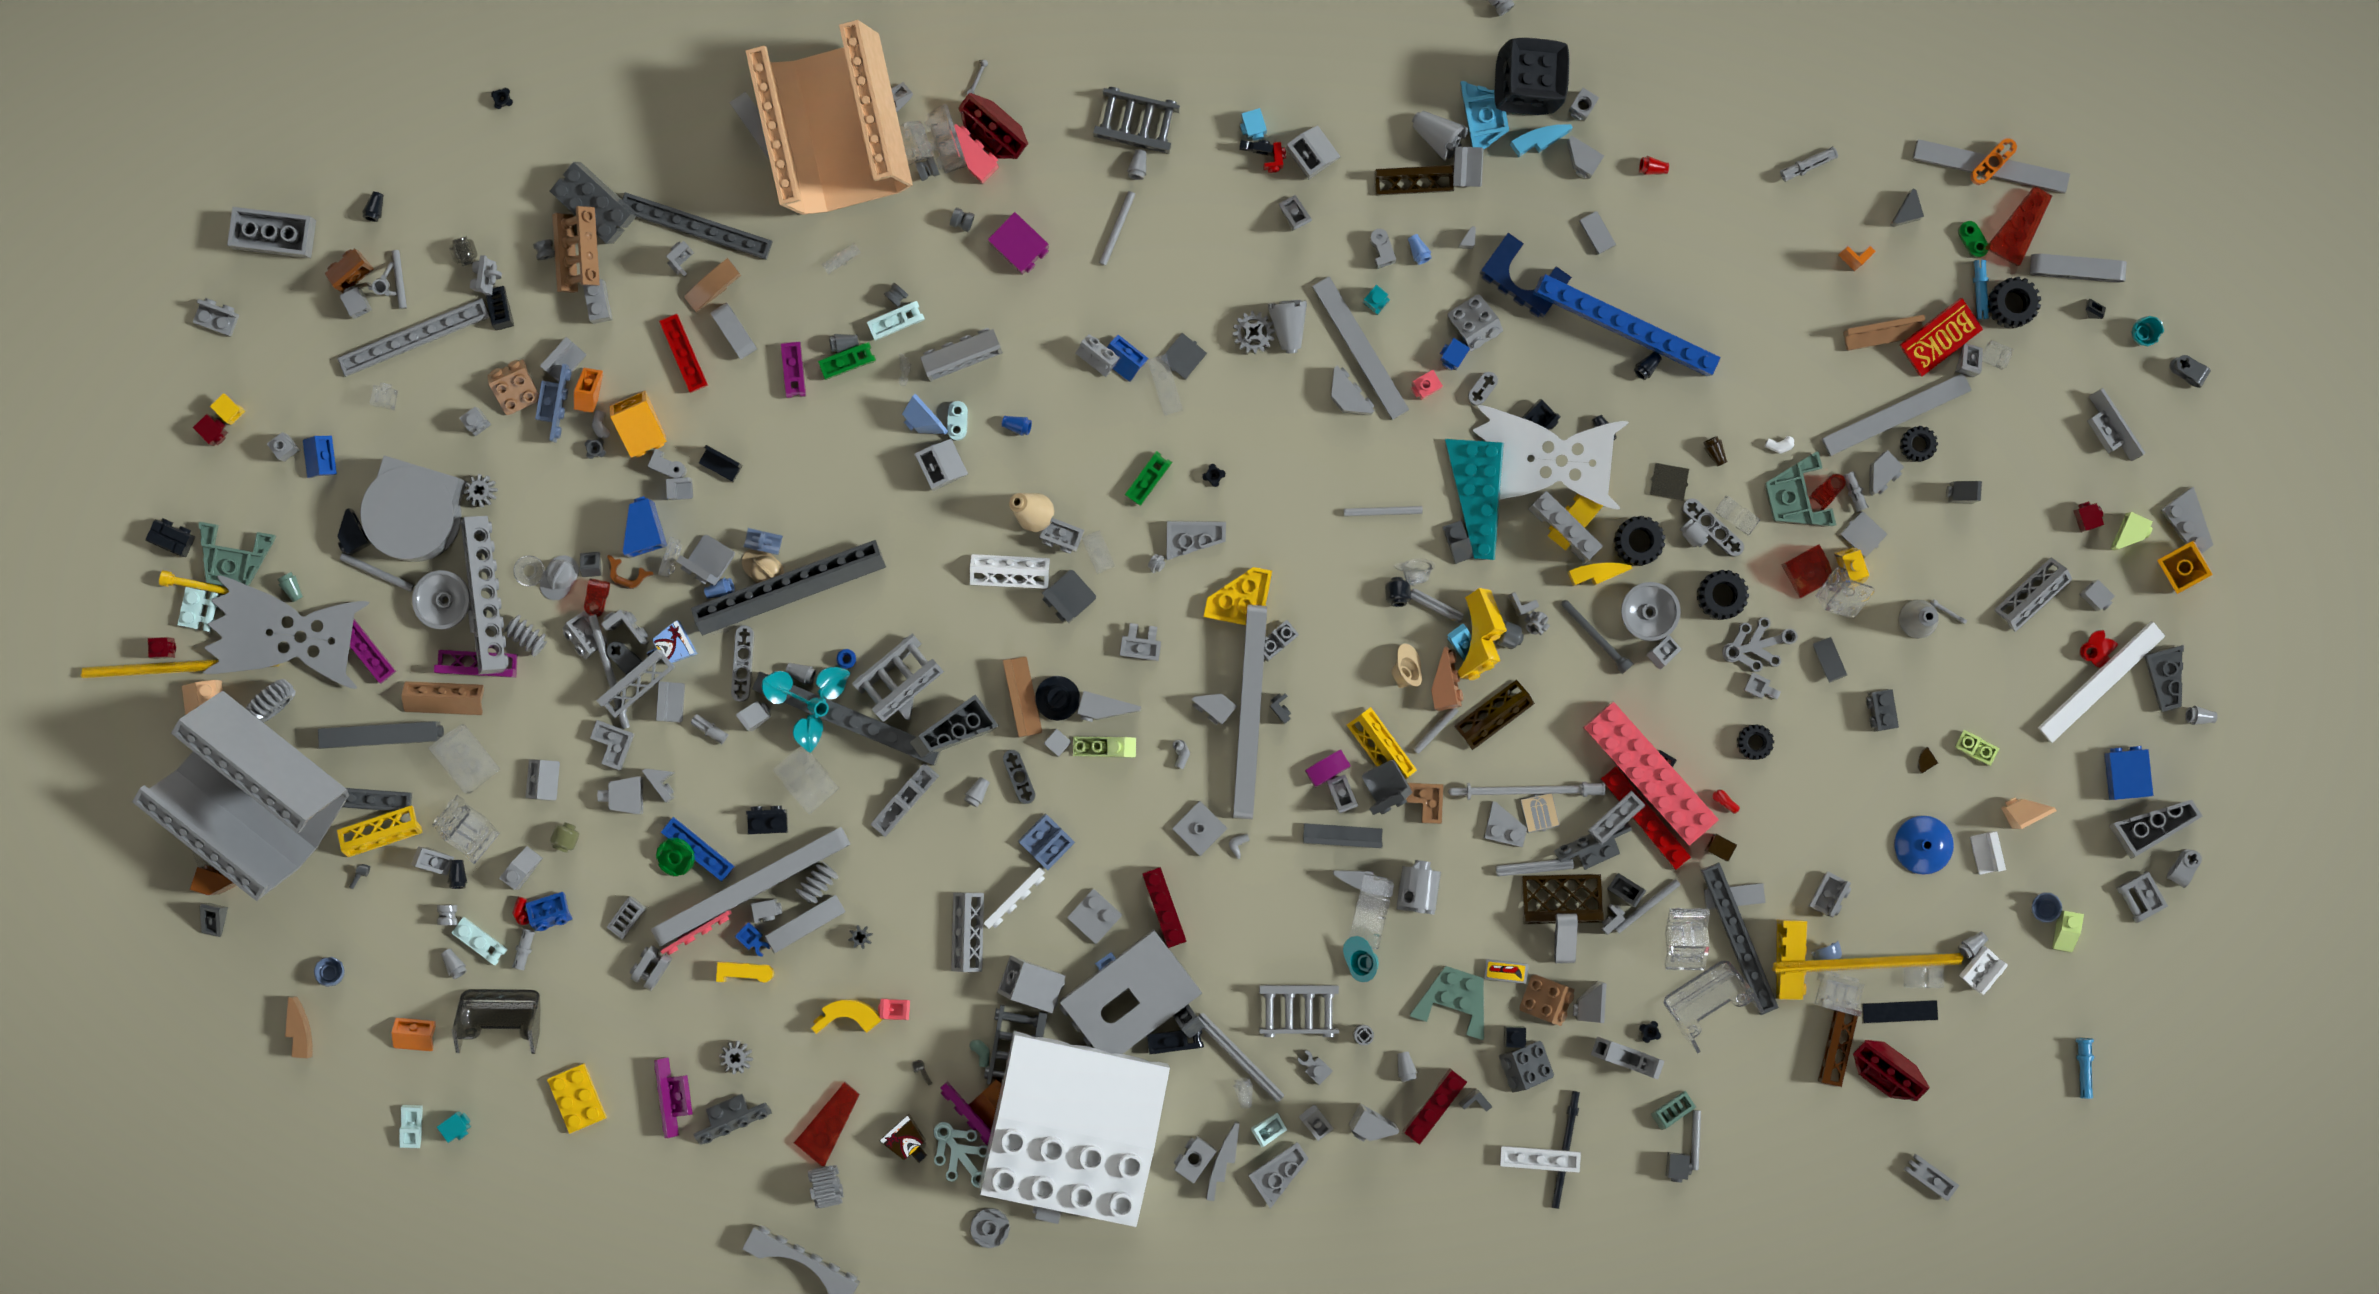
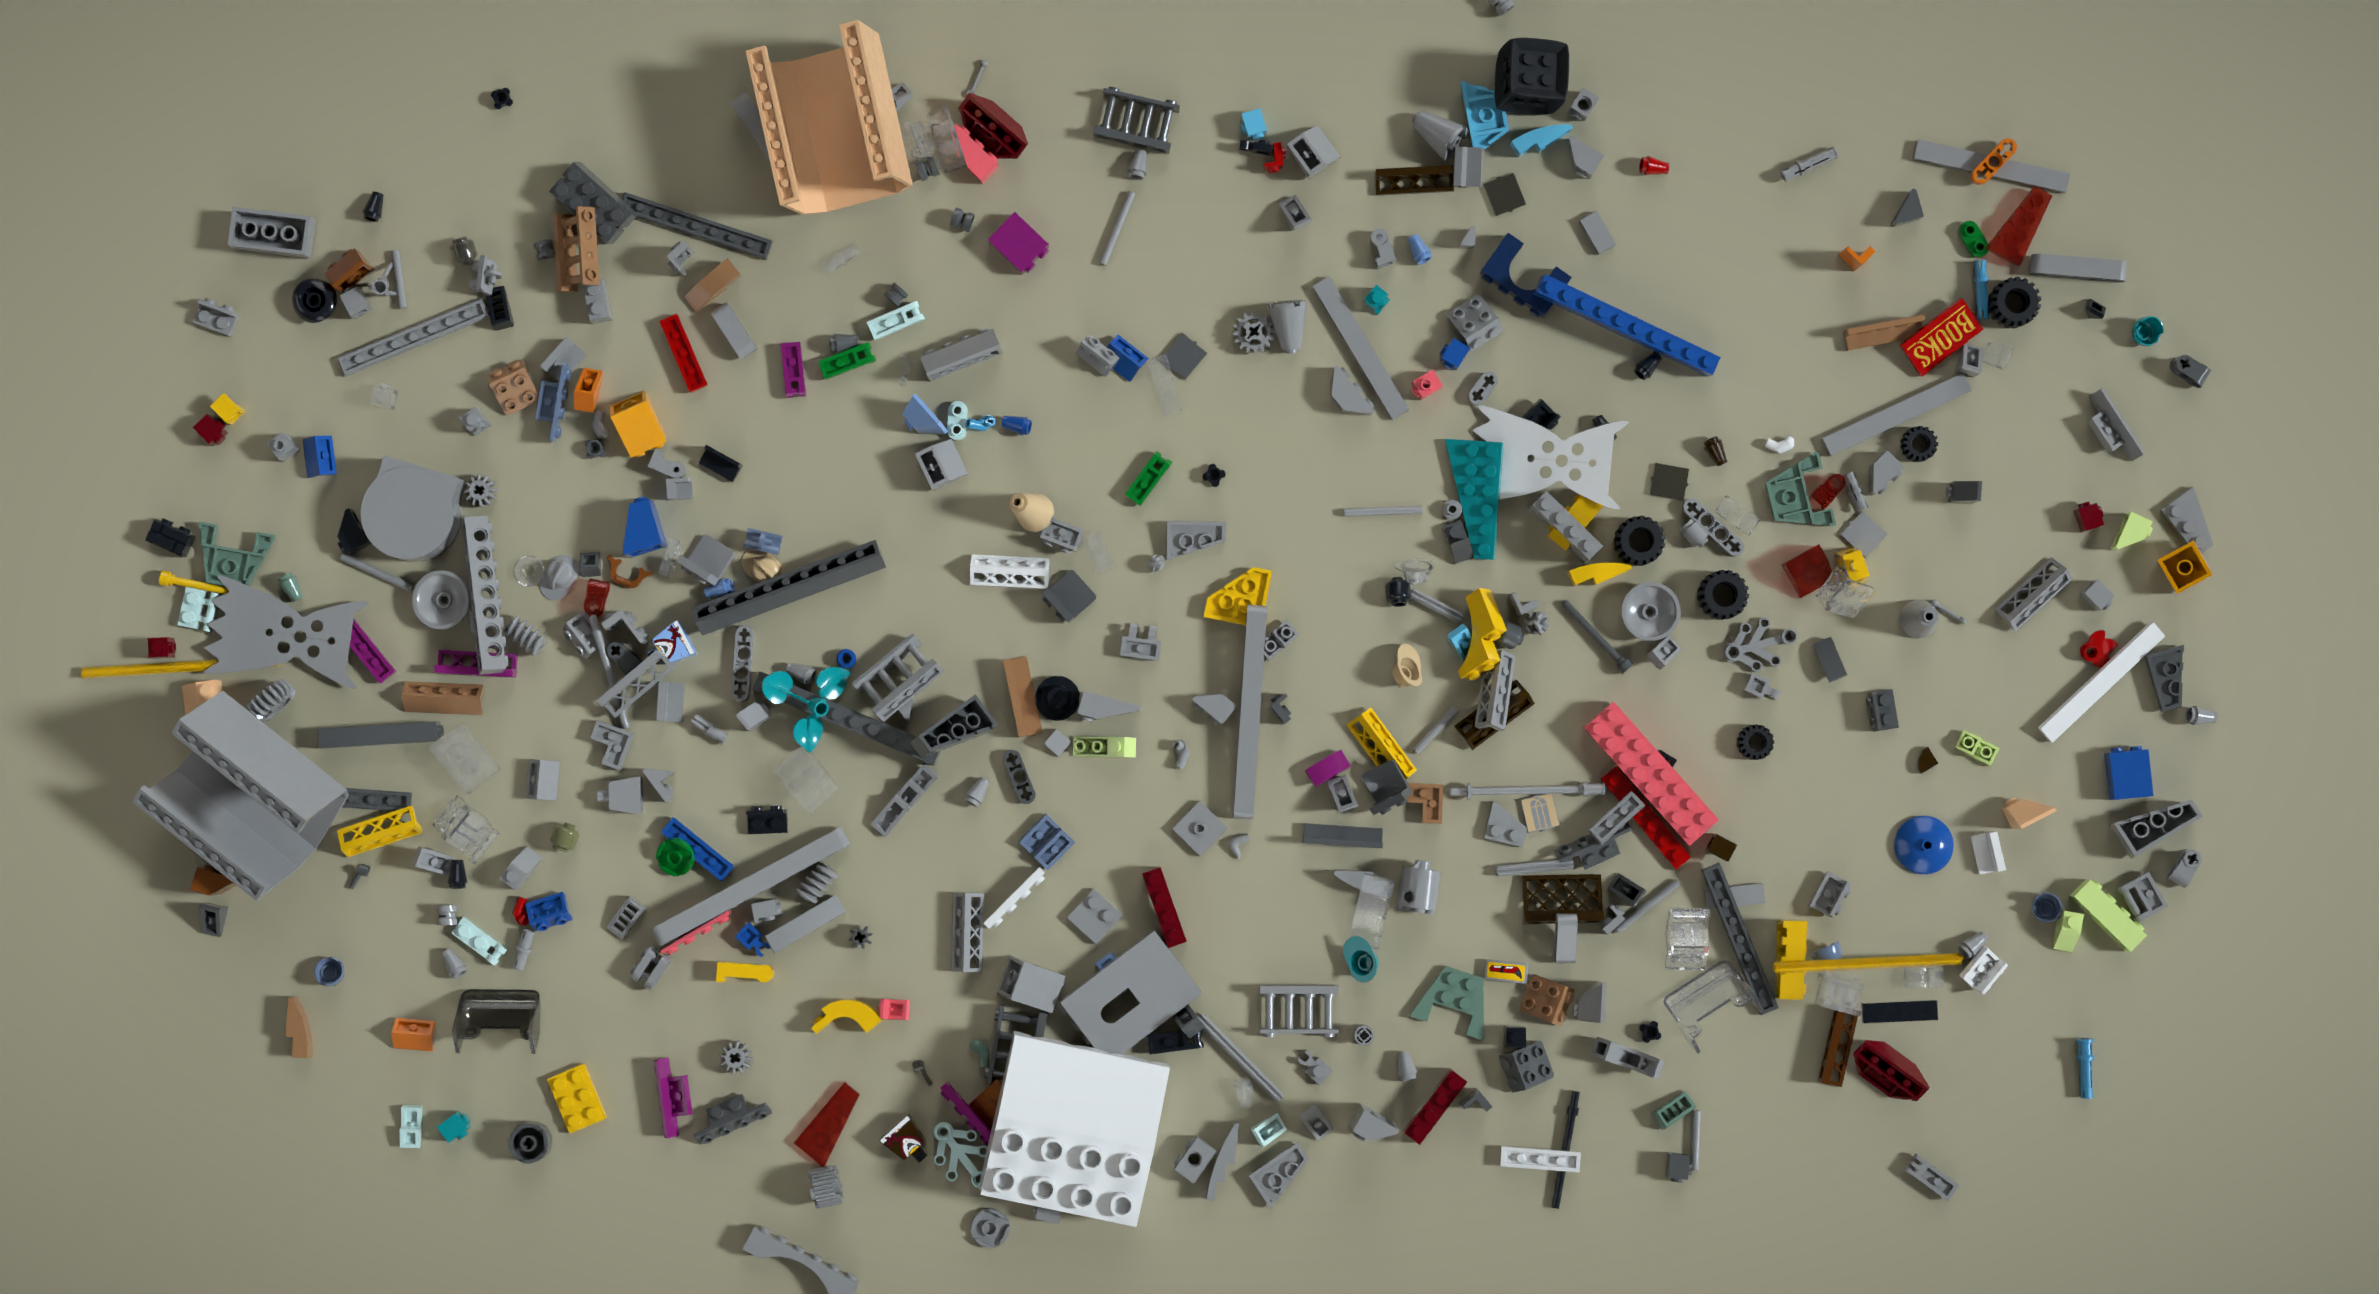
nougat slope [1431,647,1463,711] -> none
red arm [1712,789,1740,814] -> none
none -> black hat [292,278,337,323]
none -> dark grey brick [508,1122,552,1164]
none -> dark azure arm [965,415,996,431]
none -> light grey plate [1442,500,1462,520]
none -> light grey fence [1475,650,1516,731]
none -> clear smoke piece [1484,173,1526,216]
none -> yellowish green brick [2070,879,2147,952]

